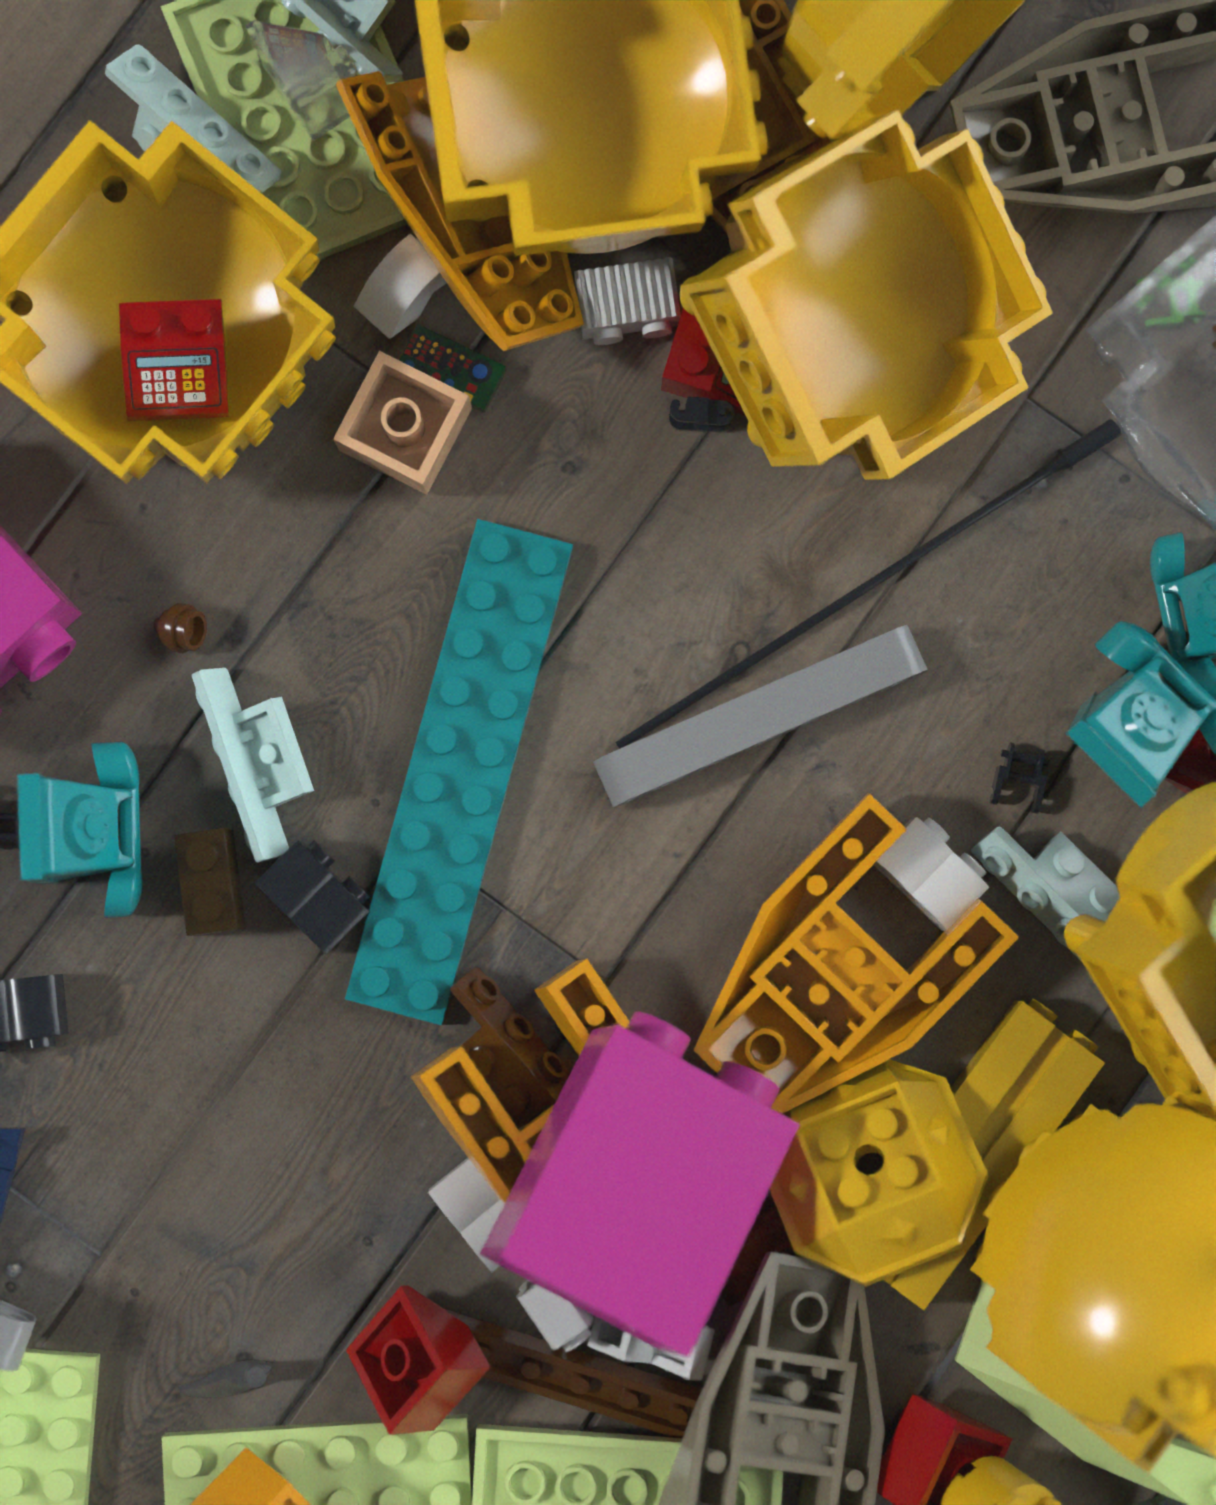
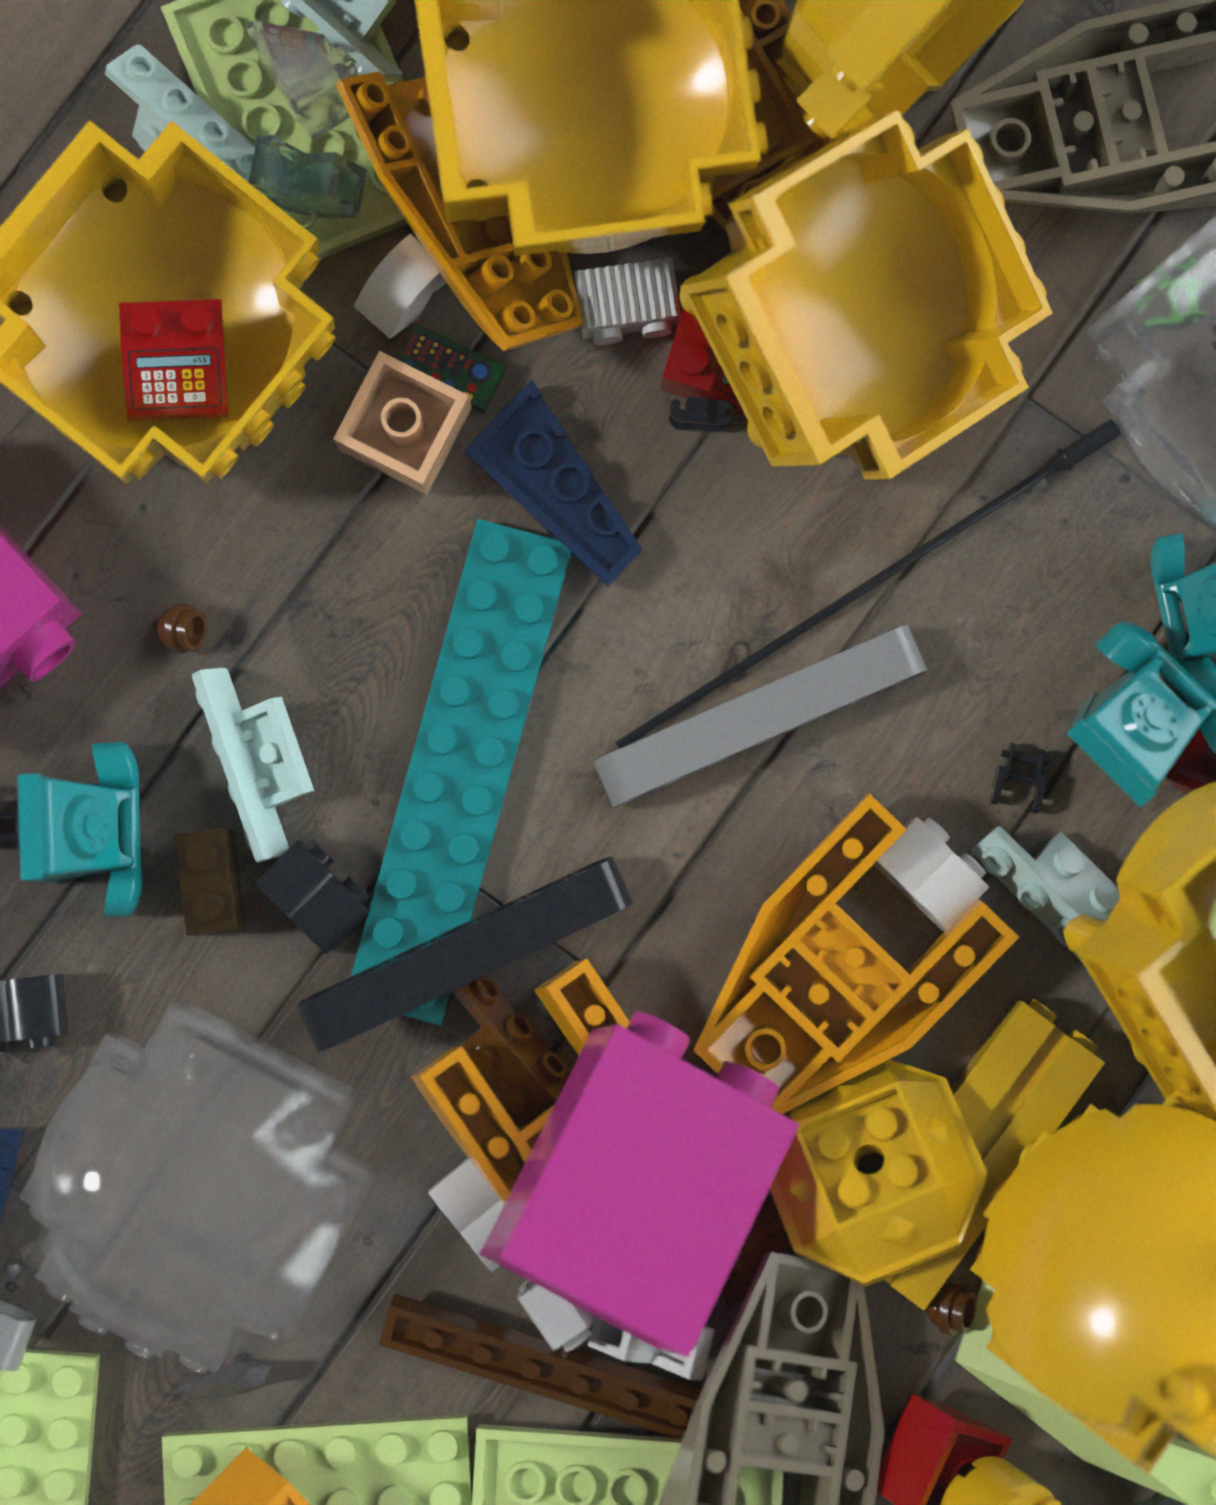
red slope [346,1285,491,1435] -> none
none -> clear windscreen [19,1002,381,1374]
none -> clear light blue brick [248,135,367,218]
none -> black beam [296,856,633,1052]
none -> dark blue wing [464,380,642,588]
none -> reddish brown plate [924,1283,976,1336]

